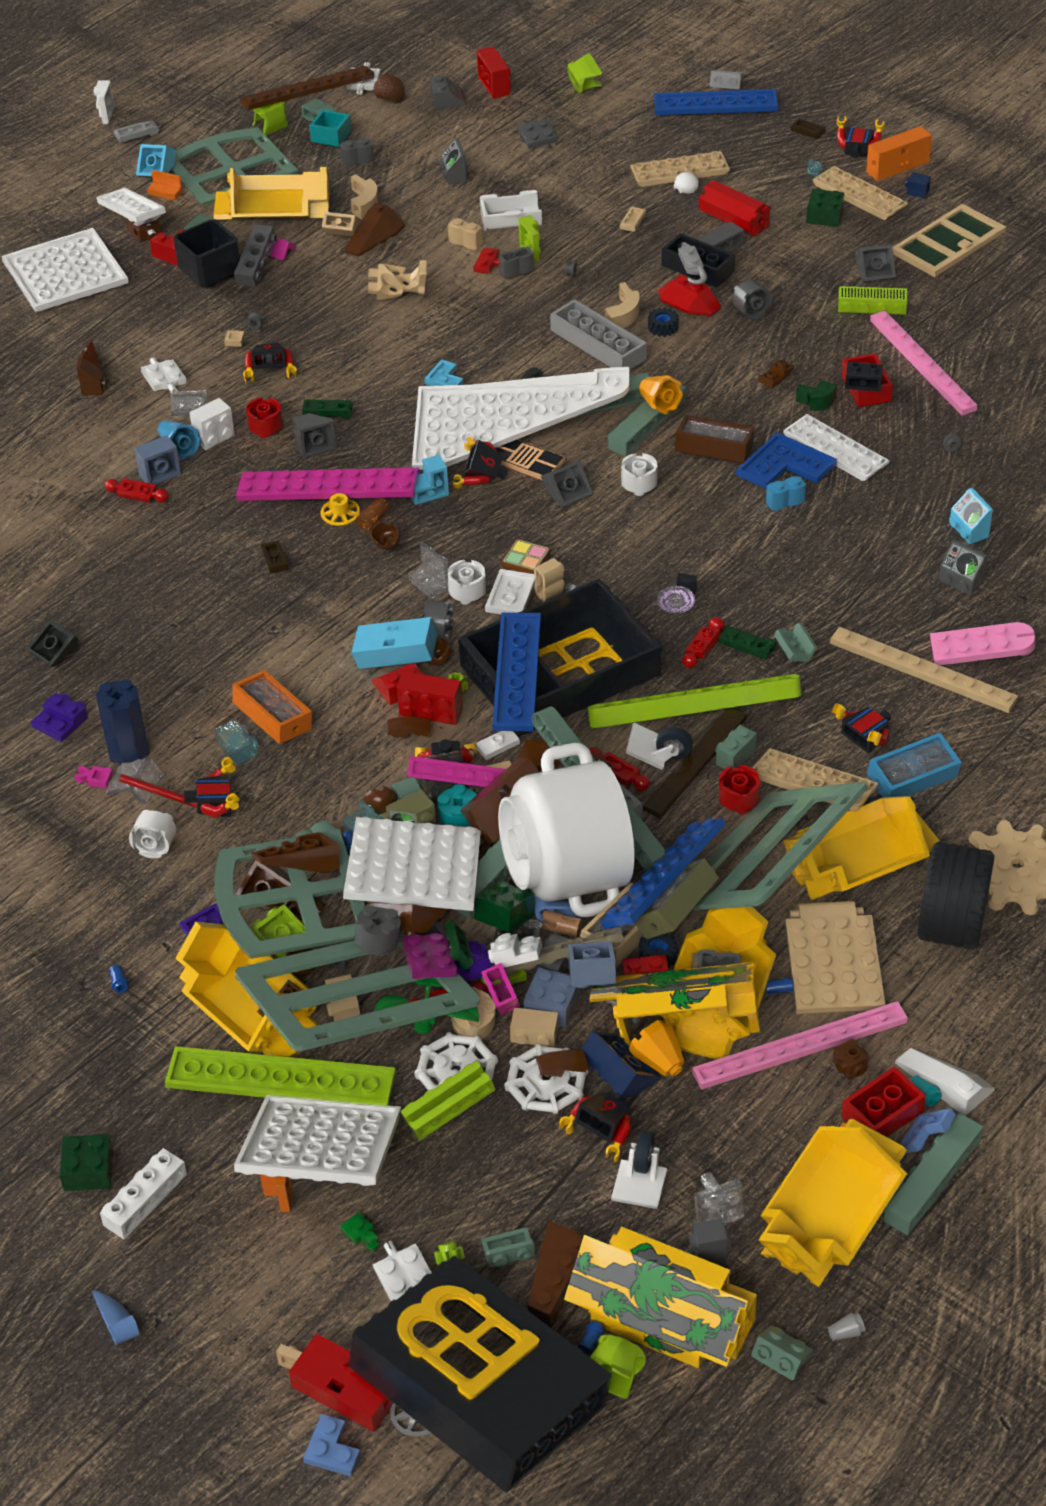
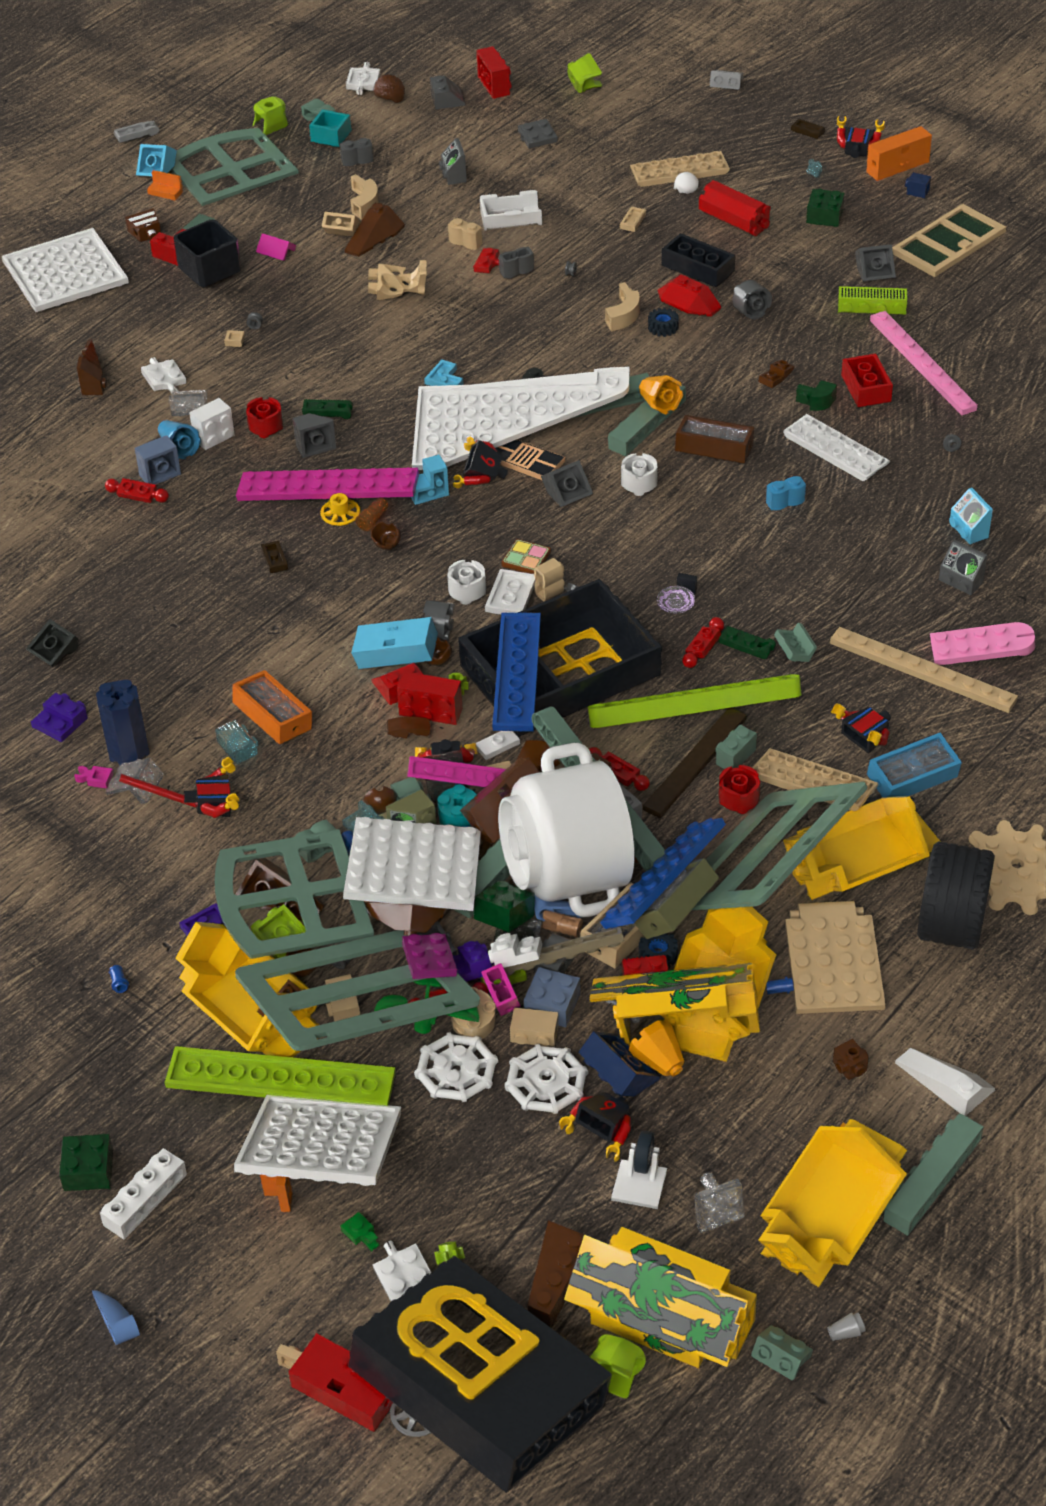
white plate [94,80,115,124] -> none
white plate [96,187,166,224] -> none
white brick [129,810,177,858] -> none
yellow panel [214,167,330,220] -> none
dark grey brick [234,224,277,287] -> none
reddish brown plate [240,66,375,110] -> none
torso [243,343,297,382] -> none
reddish brown wedge [252,832,339,874] -> none
medium blue plate [303,1414,360,1477] -> none
dark grey brick [354,905,401,955] -> none
lime brick [401,1060,496,1141] -> none
clear bracket [407,542,448,599] -> none
dark green plate [445,920,474,970] -> none
sand green bracket [481,1227,535,1268] -> none
lime plate [519,215,541,262] -> none
reddish brown slope [536,1050,588,1077] -> none
light grey brick [550,299,647,370] -> none
sand blue brick [568,941,616,988] -> none
blue pin [578,1321,605,1355] -> none
white plate [626,723,693,770] -> none
blue plate [654,89,778,116] -> none
light grey plate [678,242,707,285] -> none
dark grey brick [688,1218,727,1268] -> none
dark grey brick [691,949,742,968] -> none
bright pink plate [692,1001,908,1090] -> none
dark grey brick [697,221,744,252] -> none
blue plate [736,432,837,489] -> none
tan plate [813,166,908,220] -> none
red brick [841,1066,926,1137] -> none
black brick [845,362,883,392] -> none
medium blue plate [900,1108,956,1153] -> none
teal cone [910,1075,942,1107] -> none

